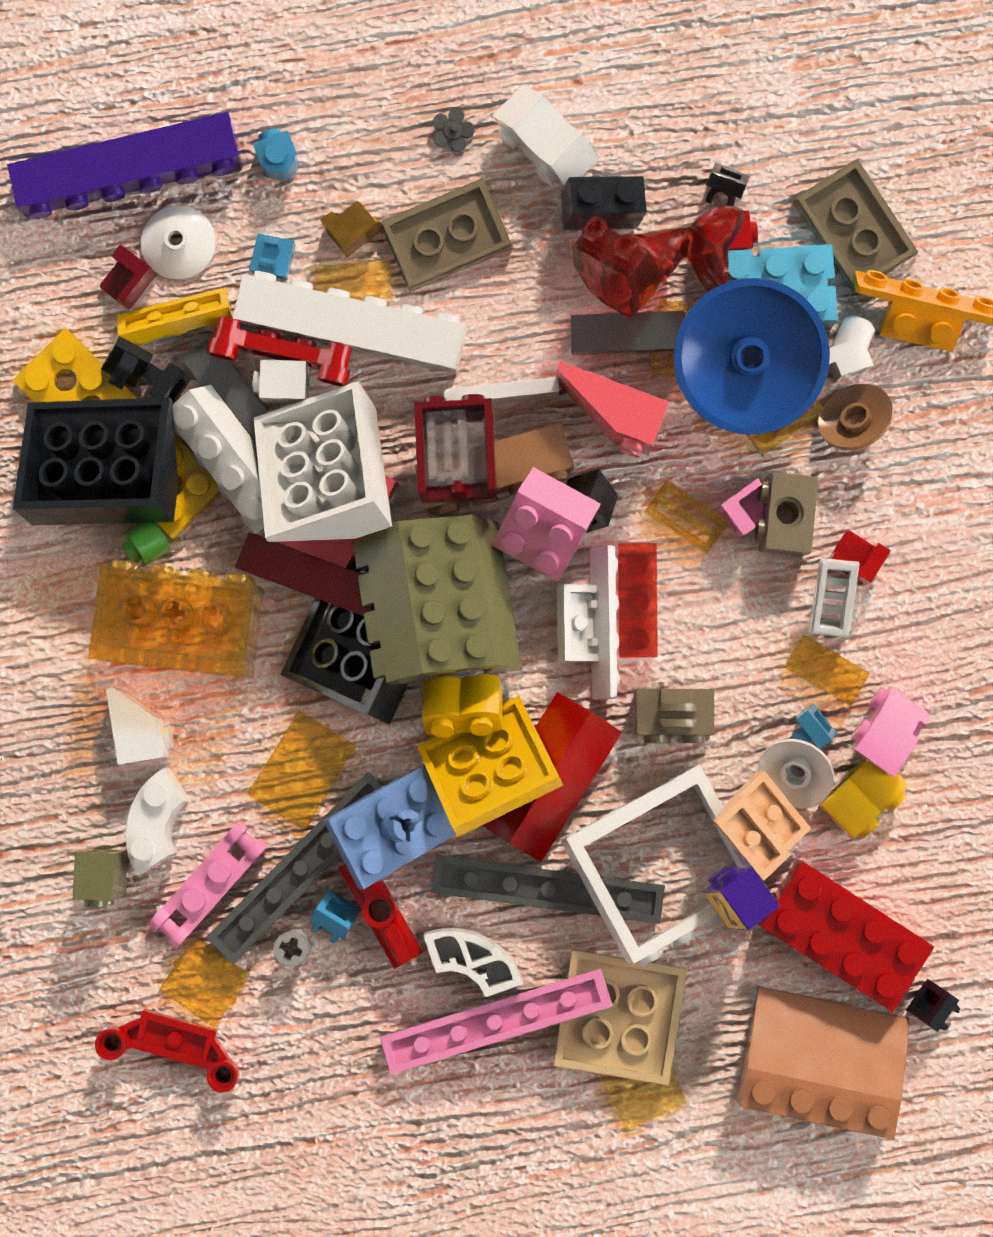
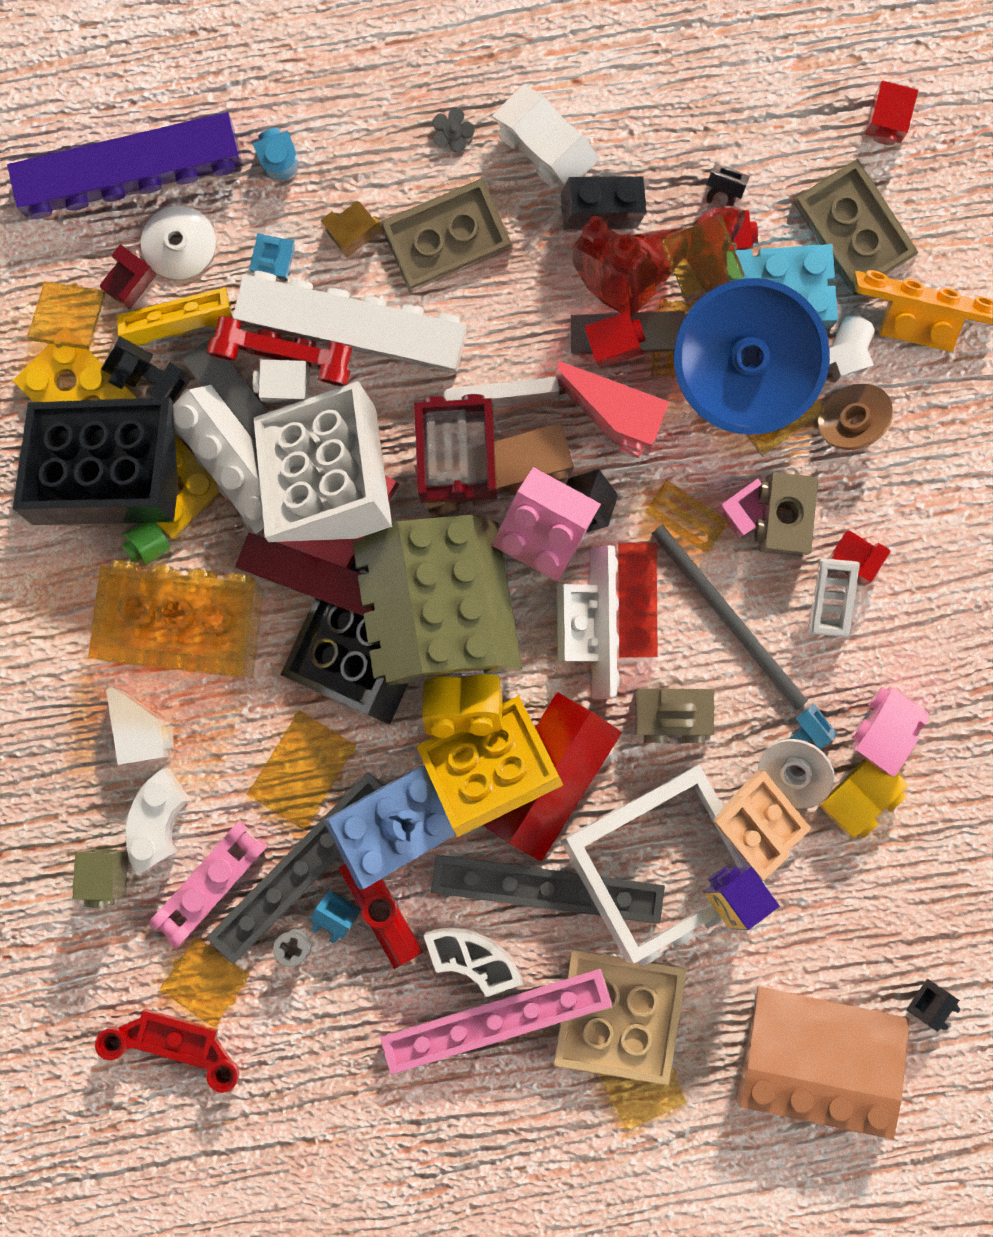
clear yellow tile [315,260,393,301] -> none
red brick [758,859,935,1012] -> none
clear yellow tile [783,634,870,706] -> none
none -> clear yellow piece [27,281,105,350]
none -> red brick [584,311,647,369]
none -> dark grey piece [651,524,808,710]
none -> clear yellow piece [660,215,745,298]
none -> red brick [865,80,919,145]

